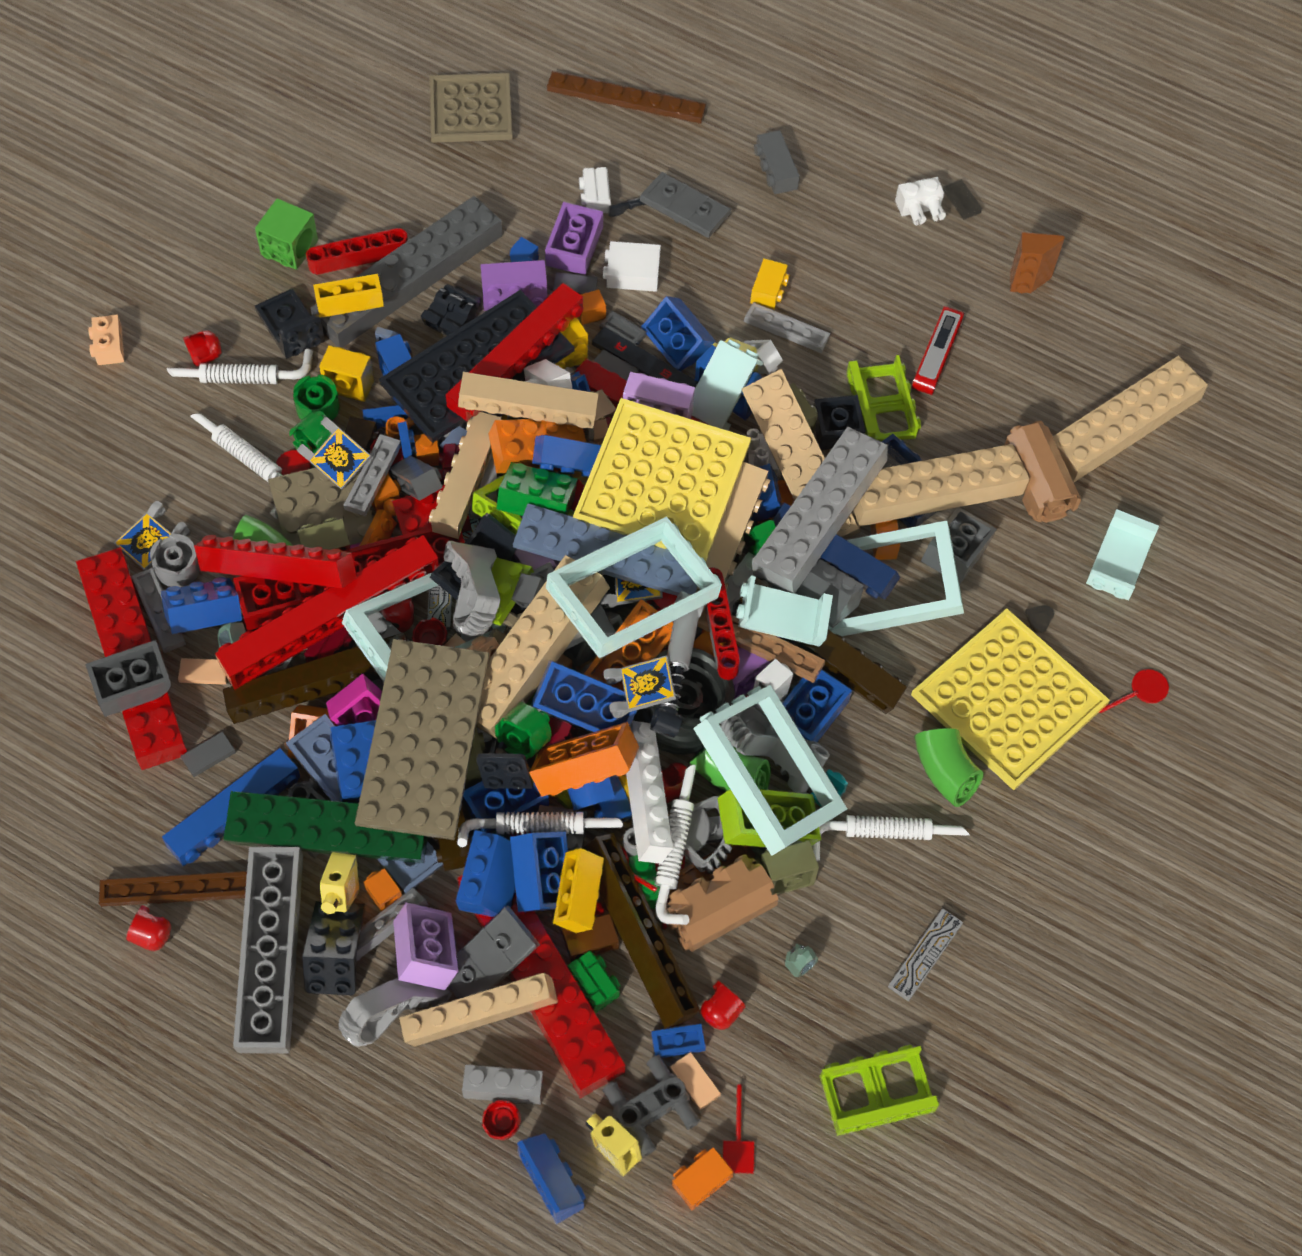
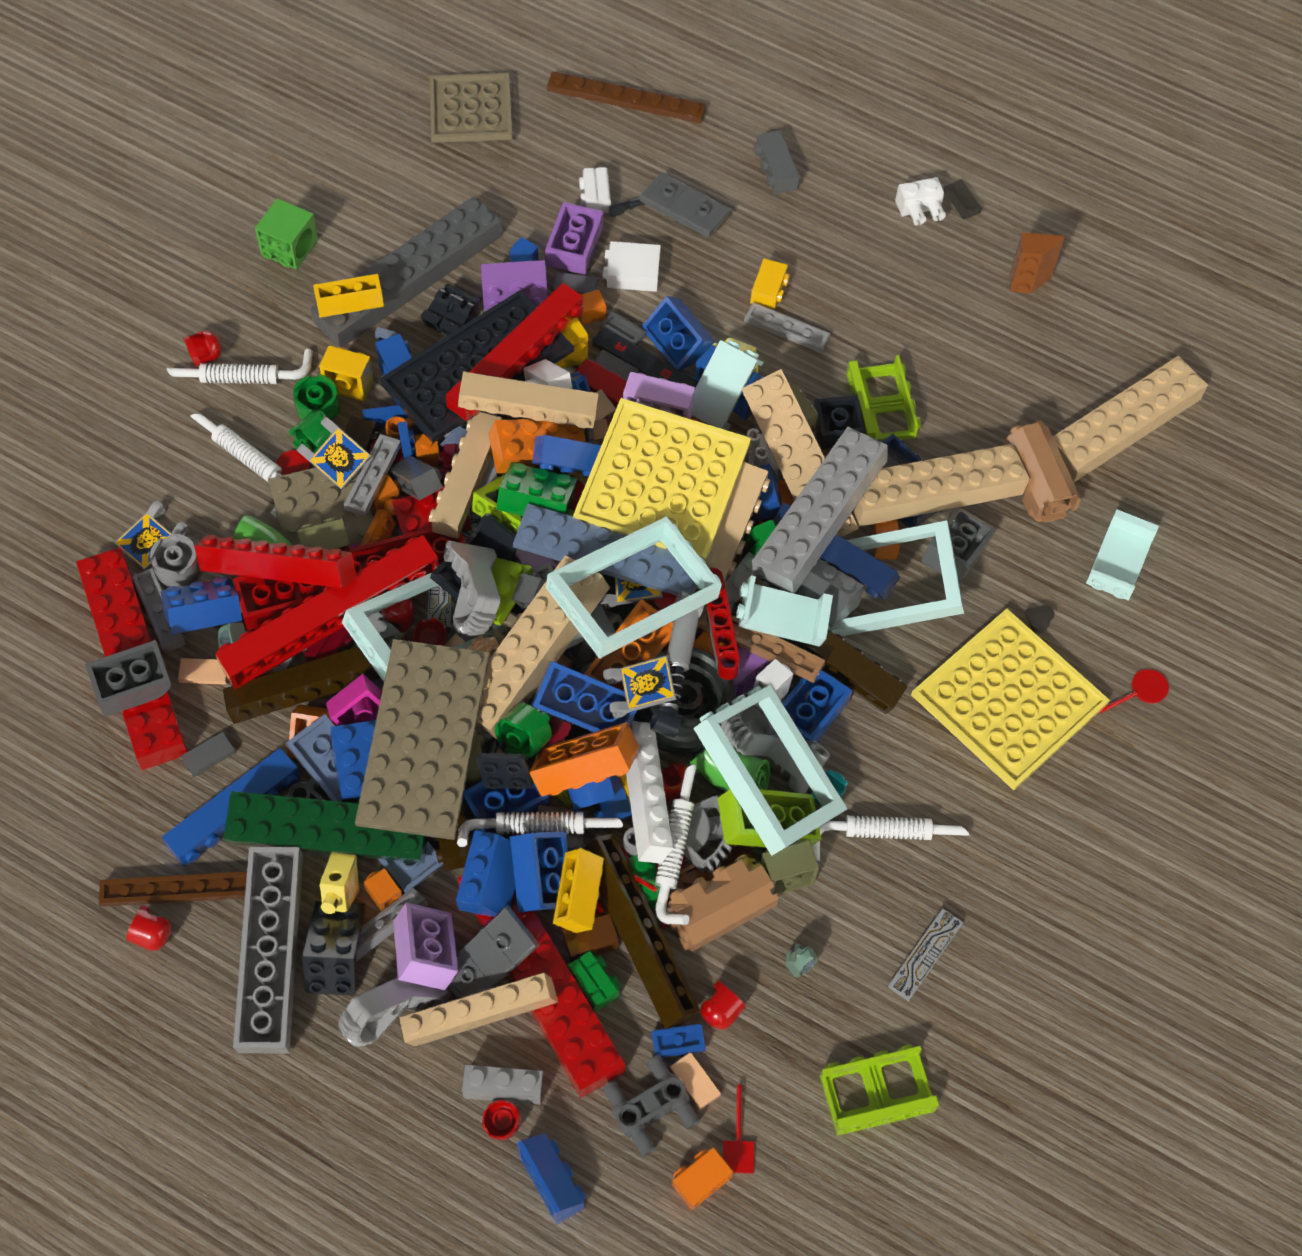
light nougat brick [89,315,124,365] -> none
black bracket [254,288,325,359] -> none
red beam [306,228,408,275] -> none
light yellow torso [586,1114,642,1176] -> none
white slope [743,340,783,375] -> none
beam [912,306,964,395] -> none
bright green brick [914,728,983,807] -> none

